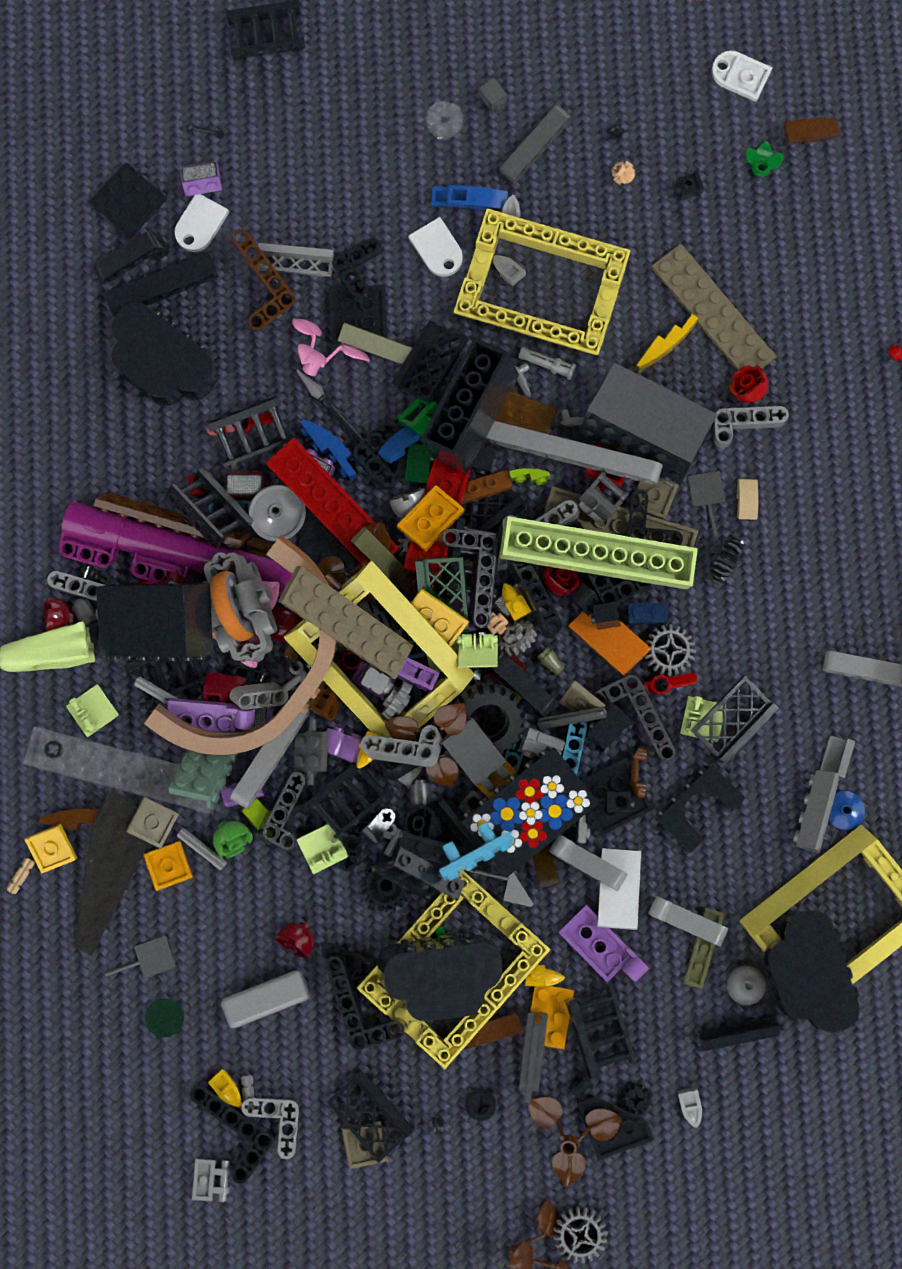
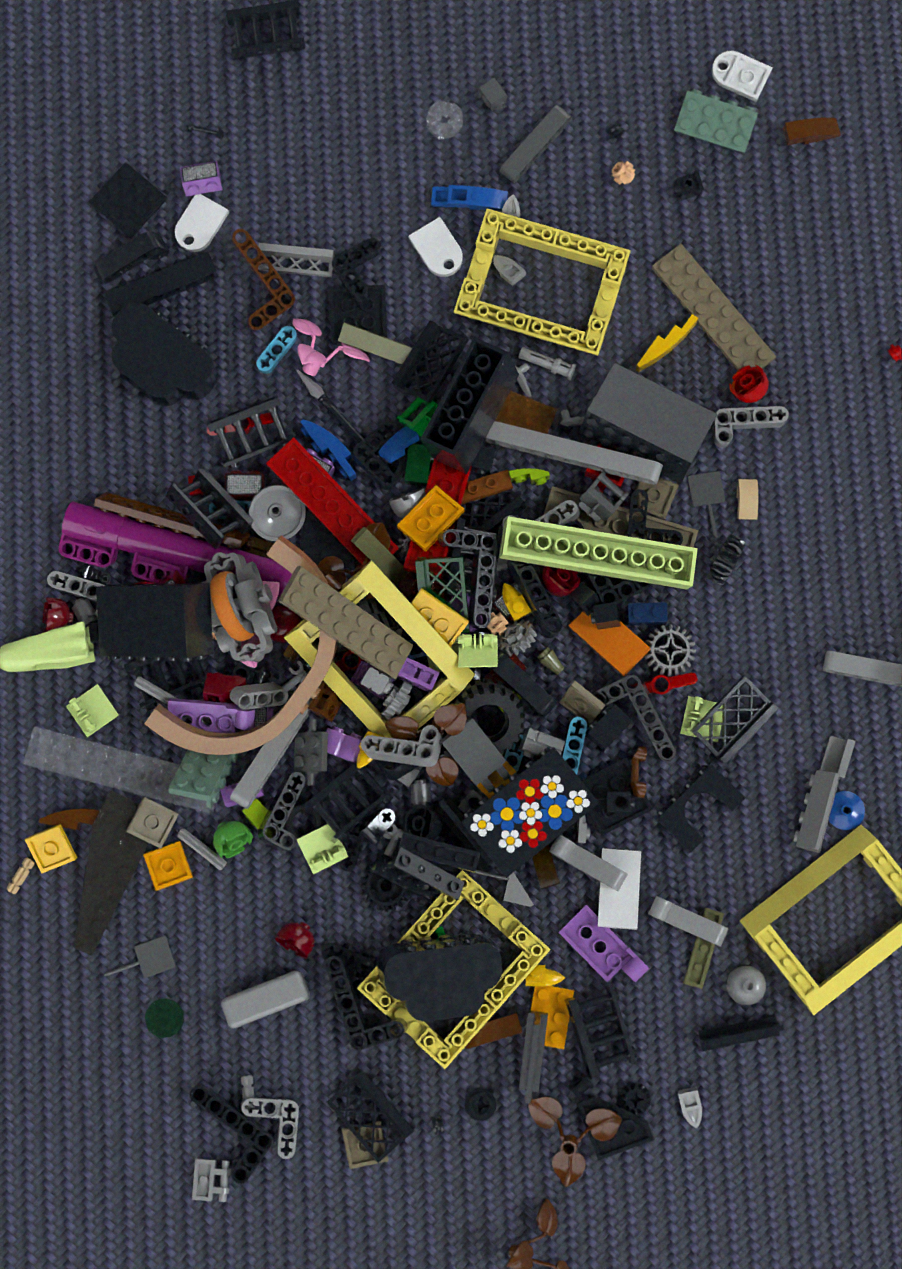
black bush [44,741,63,759] -> none
yellow plate [208,1069,241,1107] -> none
medium azure plate [439,823,514,881] -> none
dark grey axle [537,707,607,729] -> none
light grey gear [553,1207,608,1263] -> none
green plate [746,142,783,177] -> none
black brick [763,910,860,1032] -> none
none -> medium azure beam [257,326,297,374]
none -> sand green bracket [674,89,758,154]

